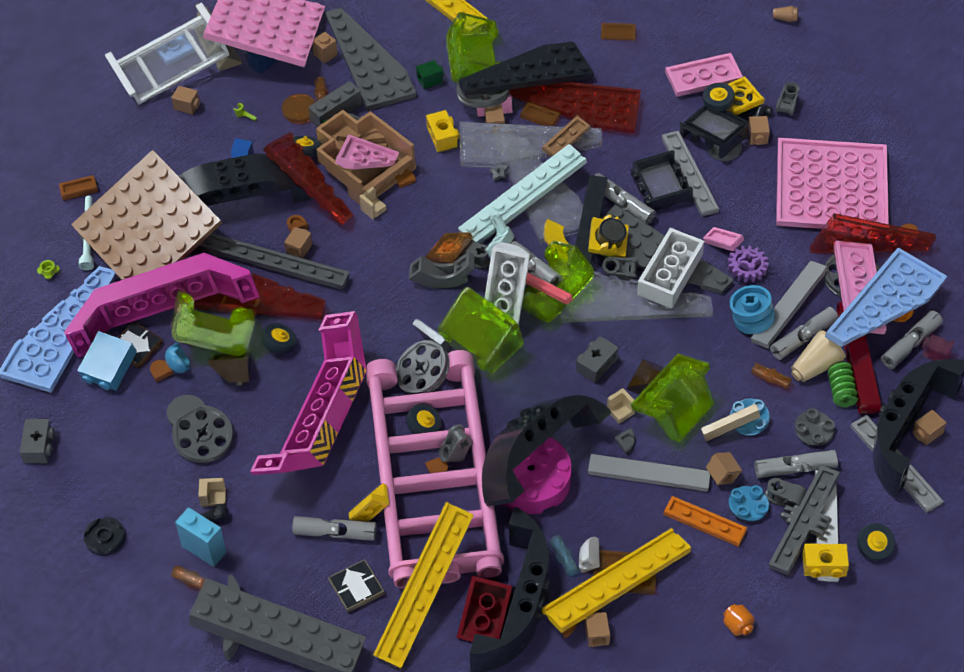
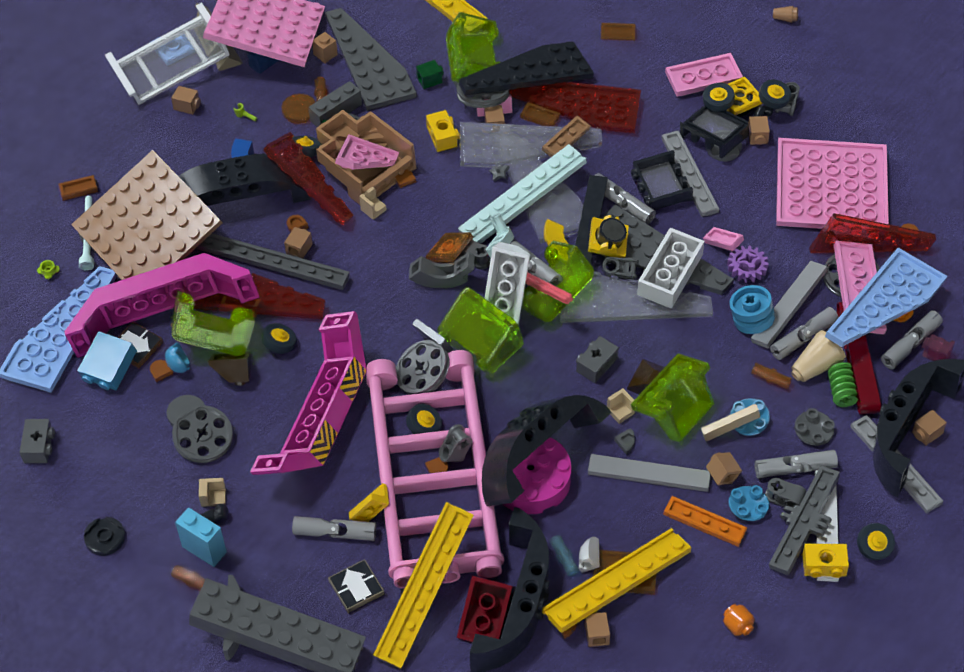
none -> black wheel [759,79,791,109]

